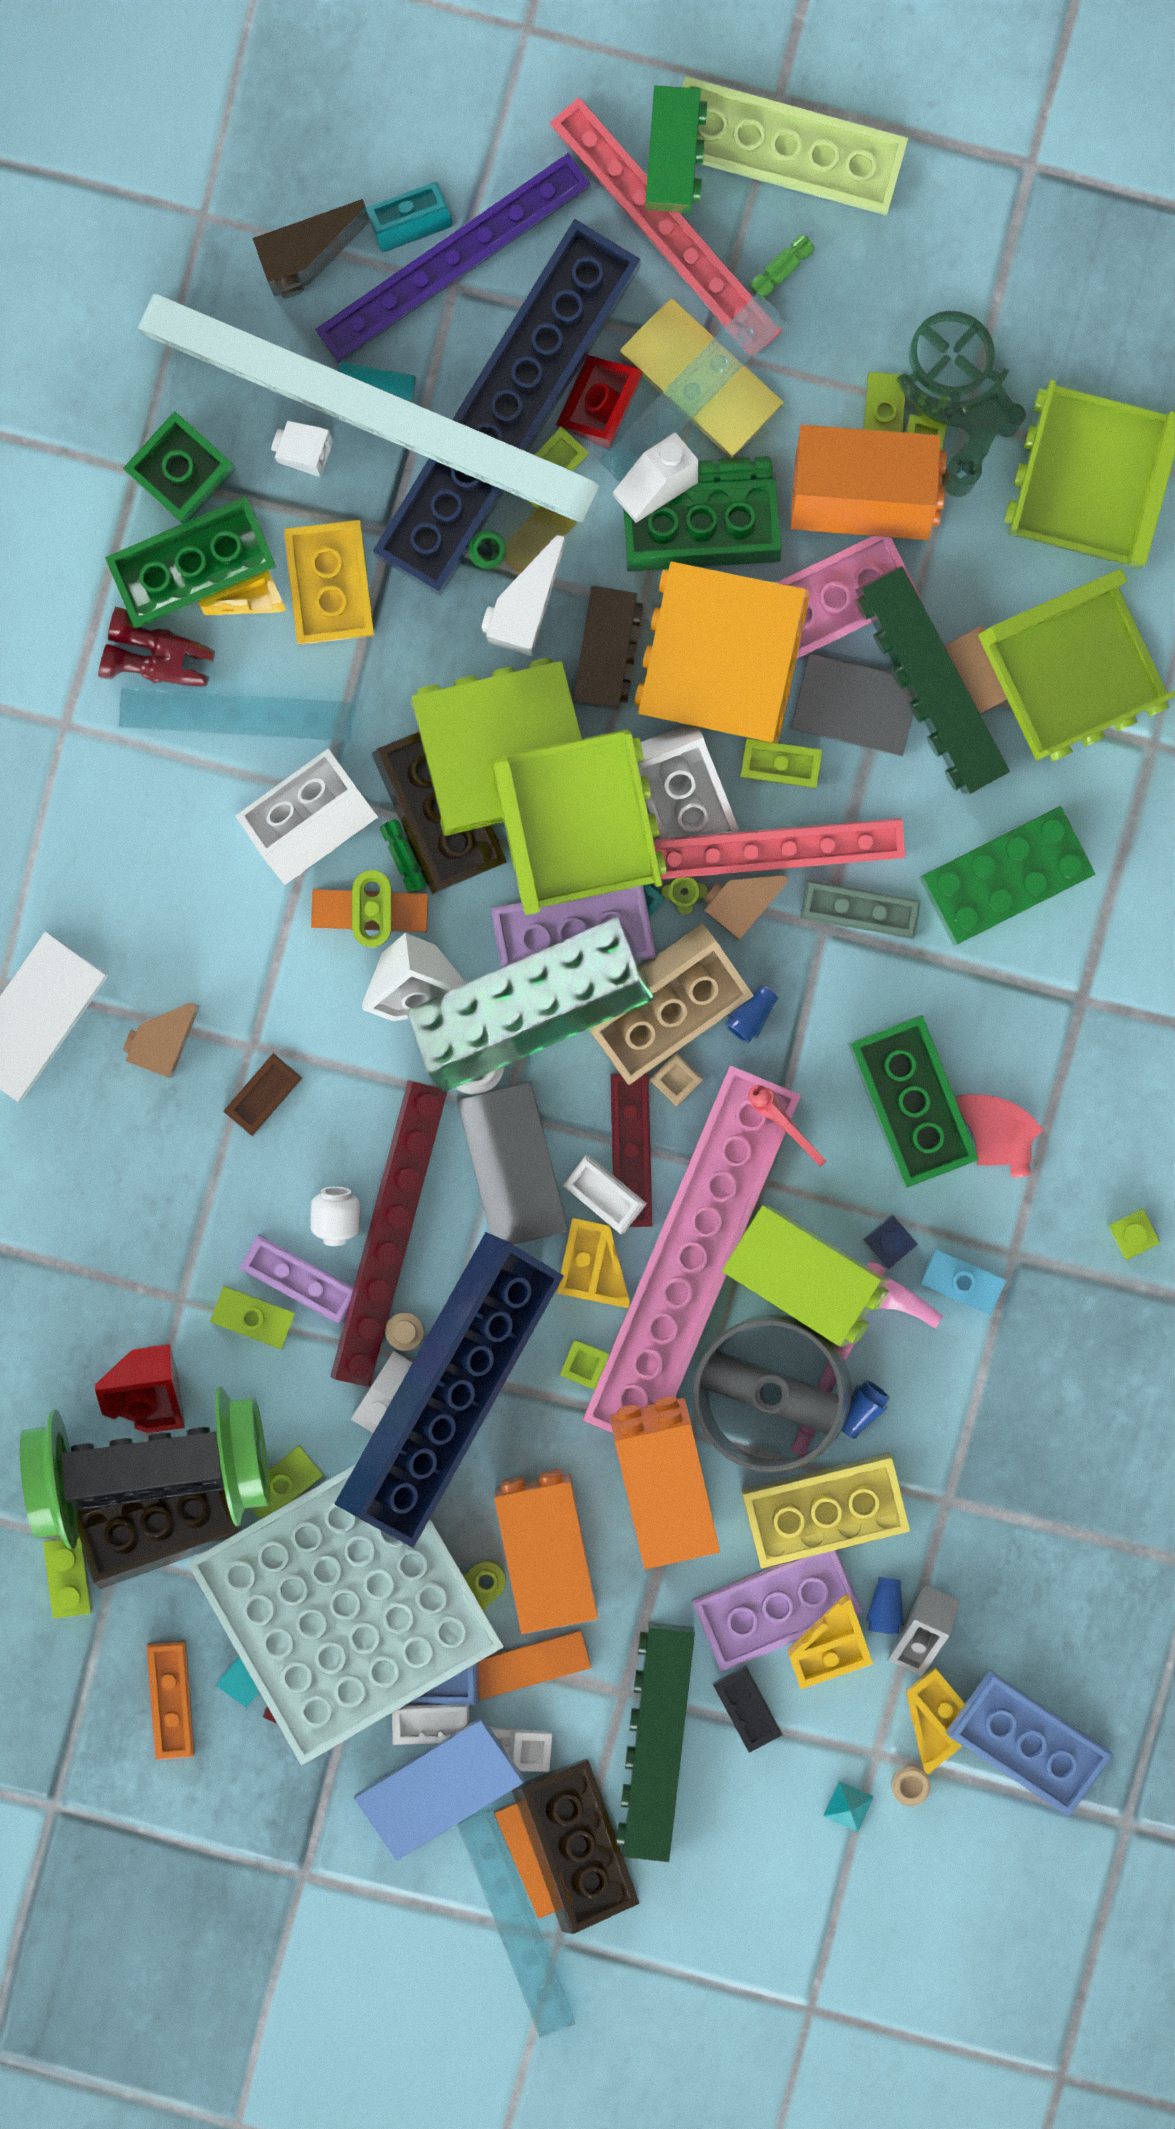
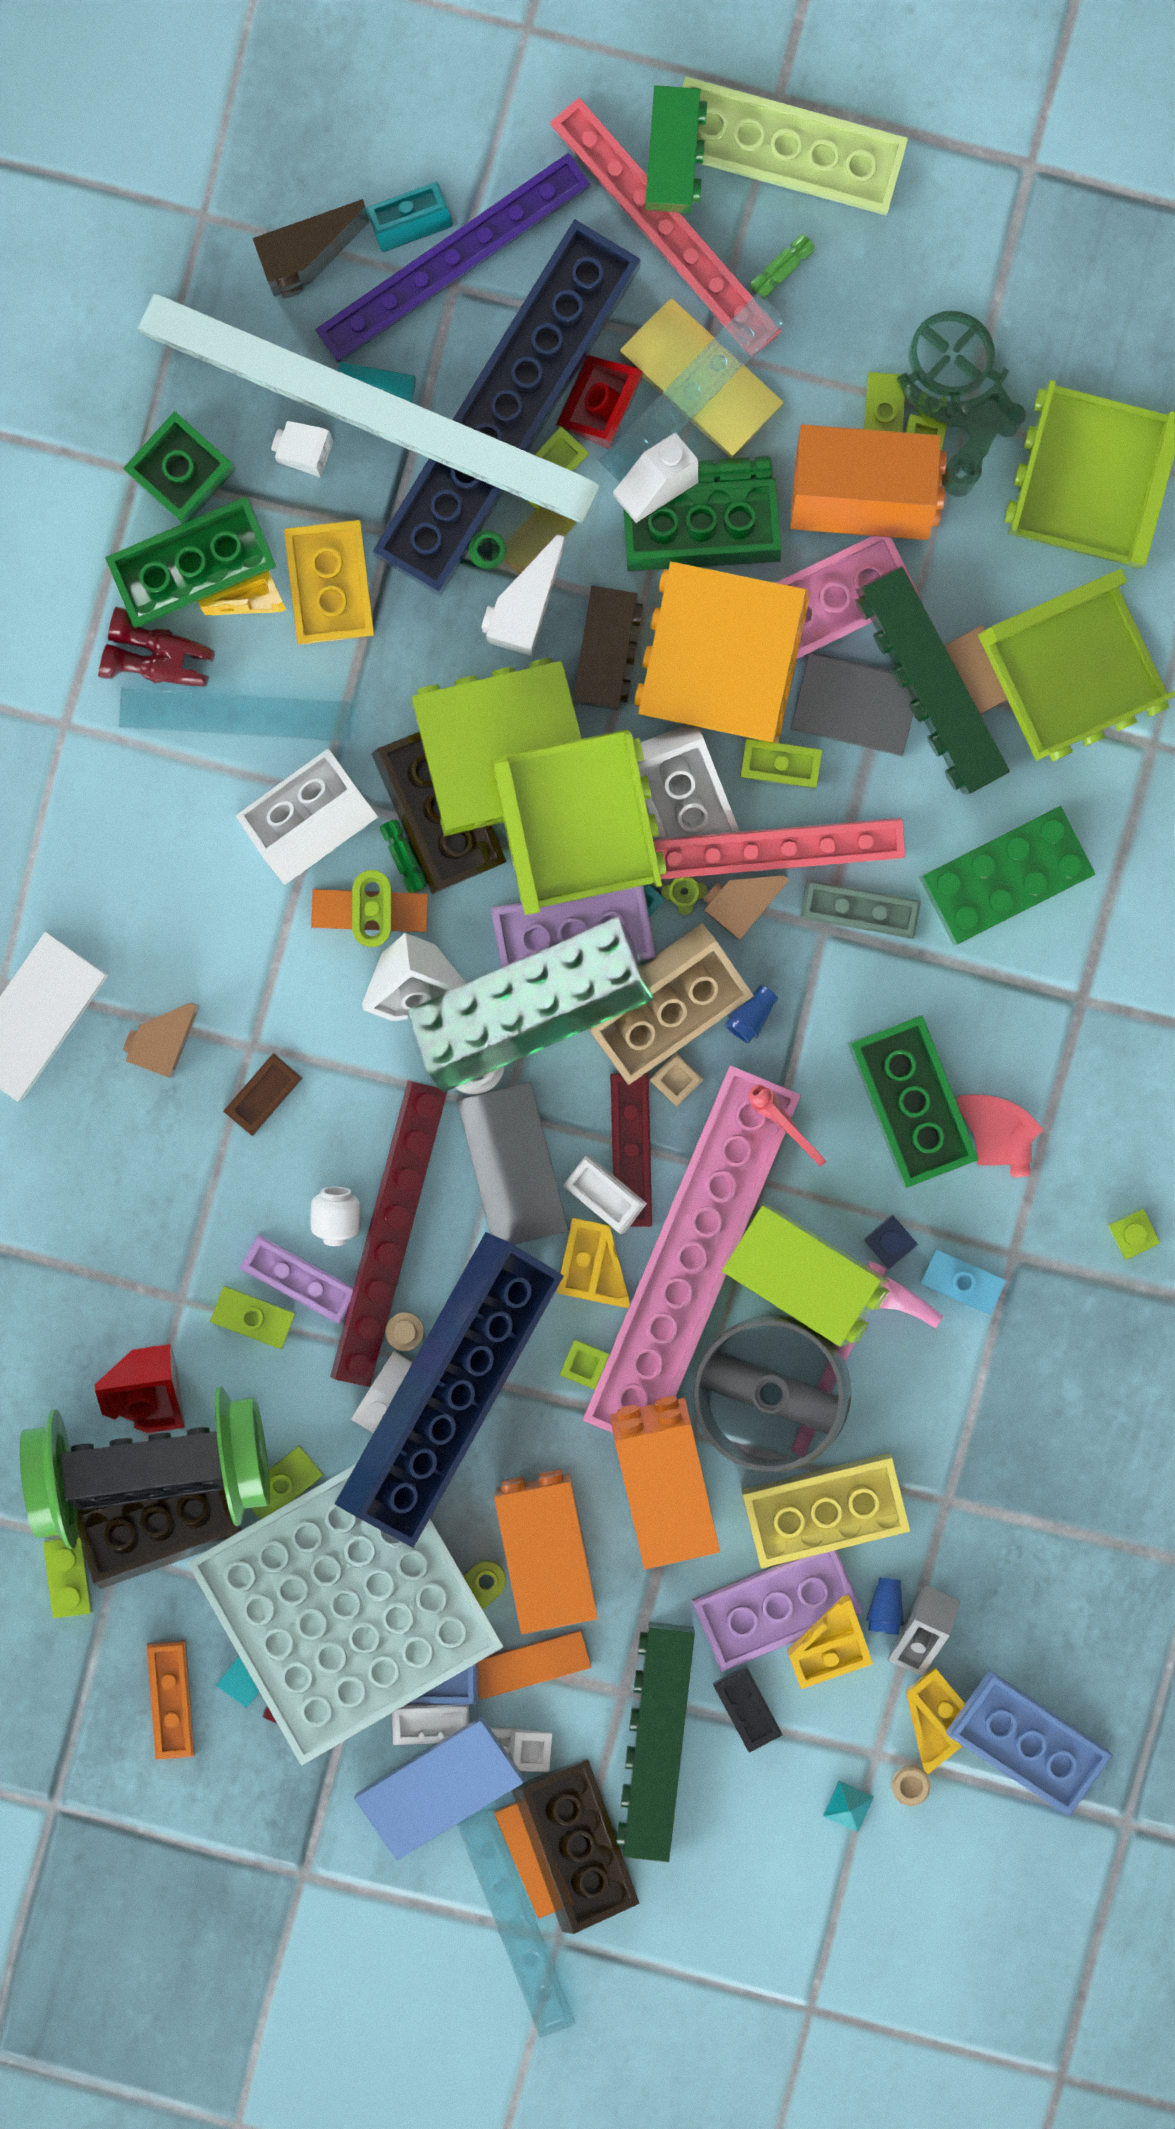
blue cone [841,1380,890,1439] -> none

